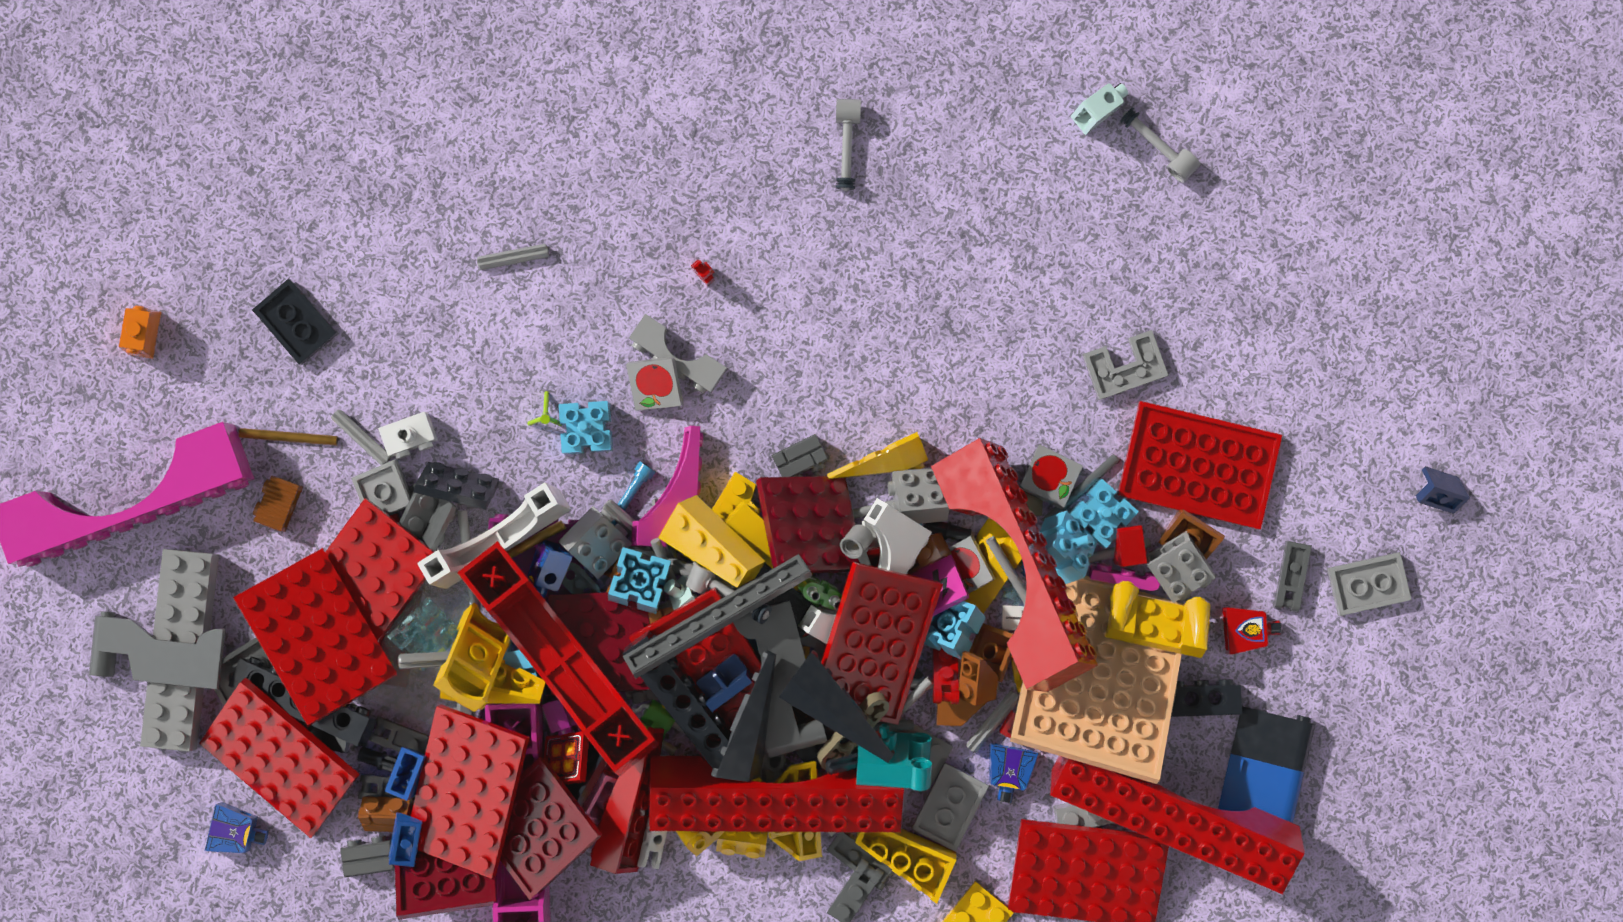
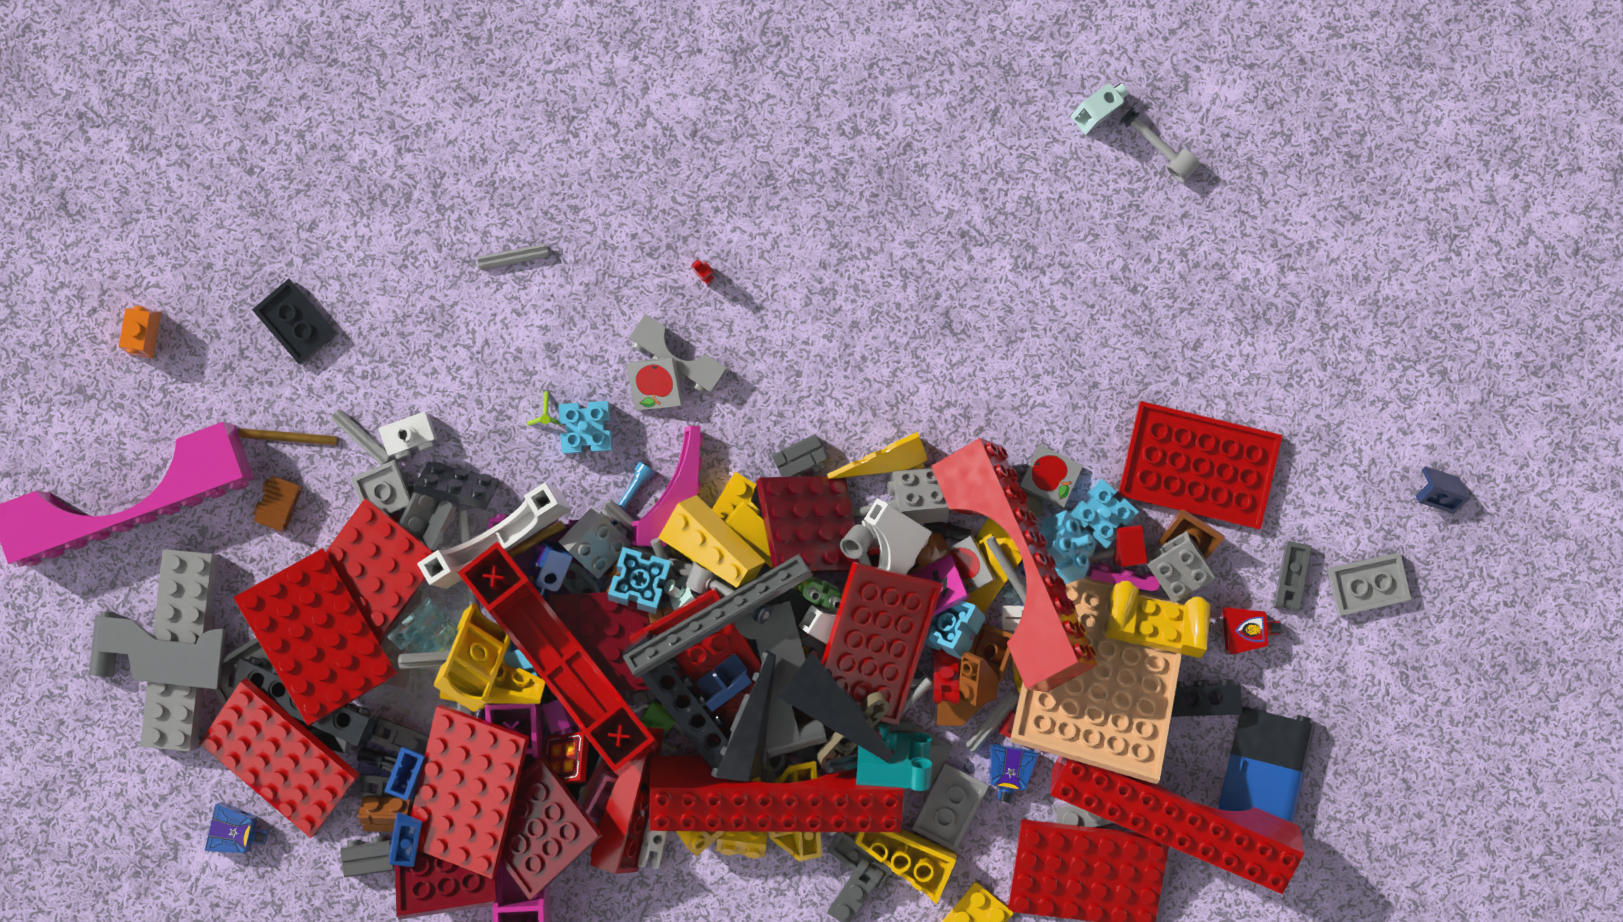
light grey piece [836,99,861,191] -> none
dark grey bar [1042,454,1120,522] -> none
light grey plate [1082,330,1168,400] -> none

